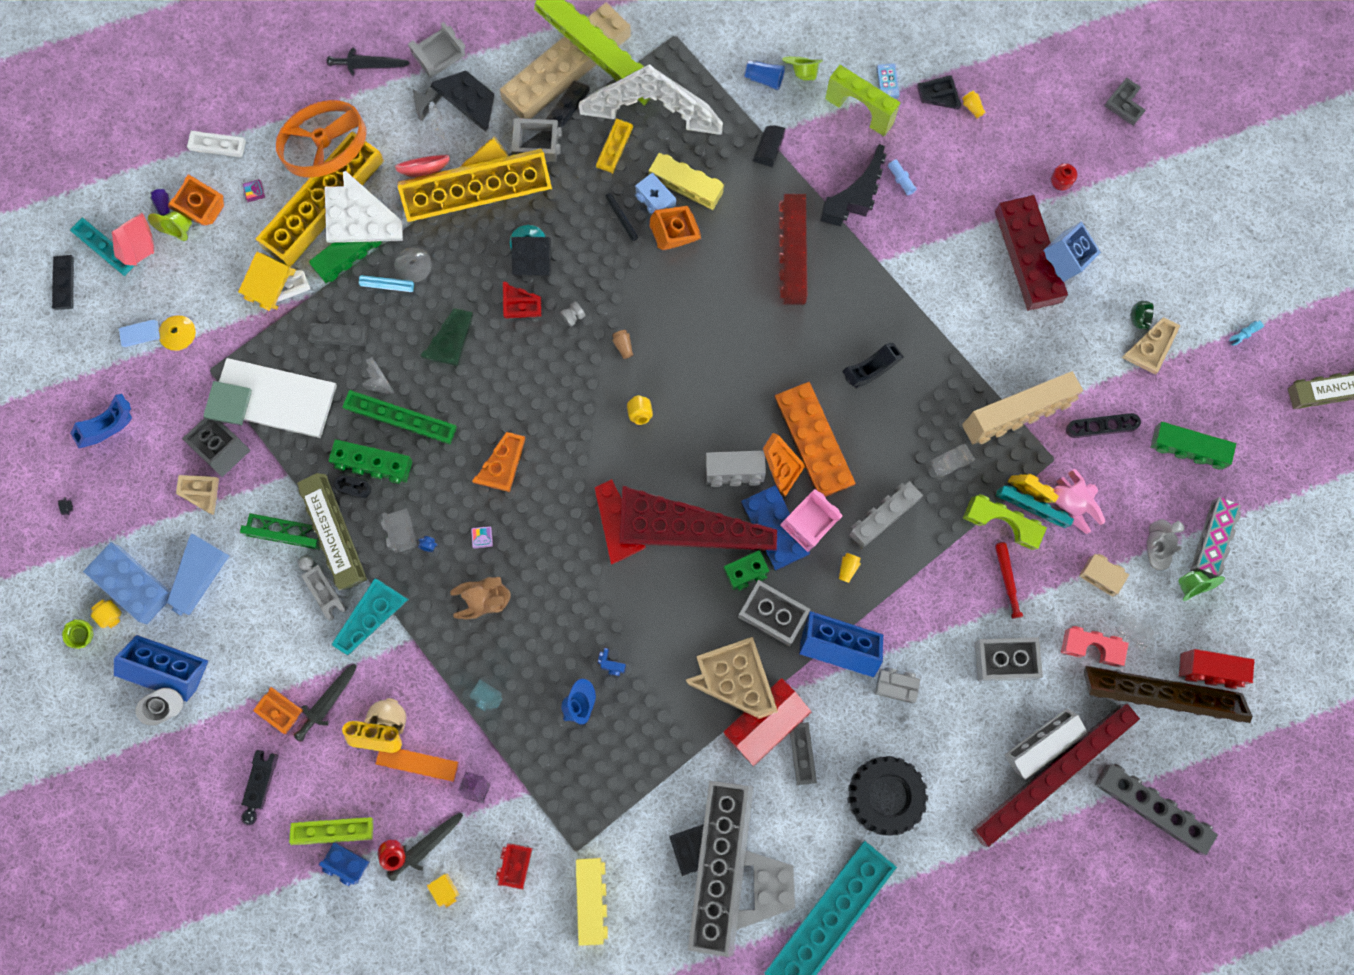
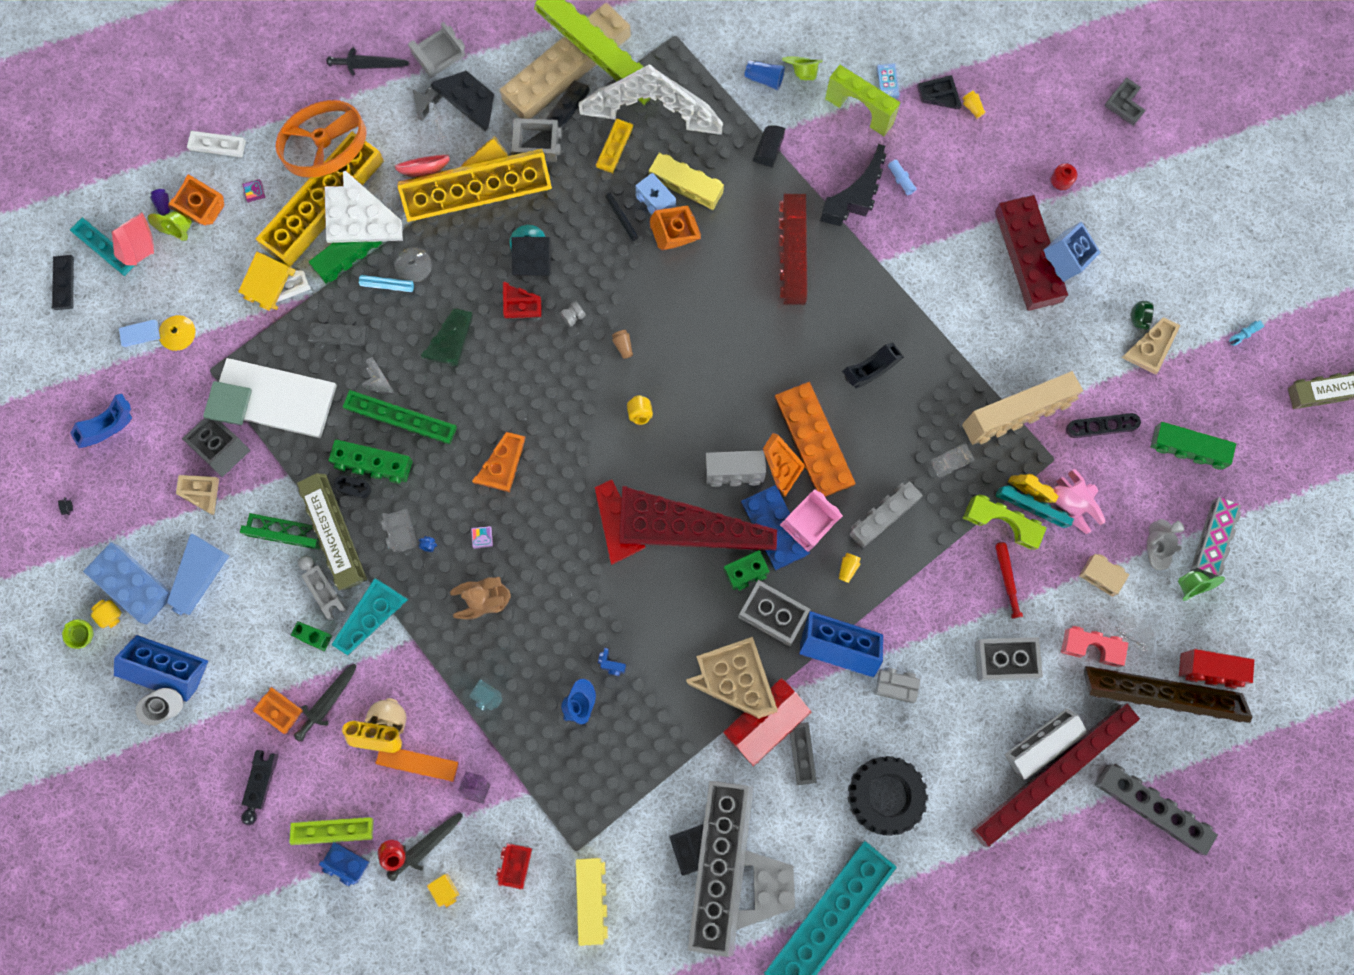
none -> green leg [290,621,332,652]

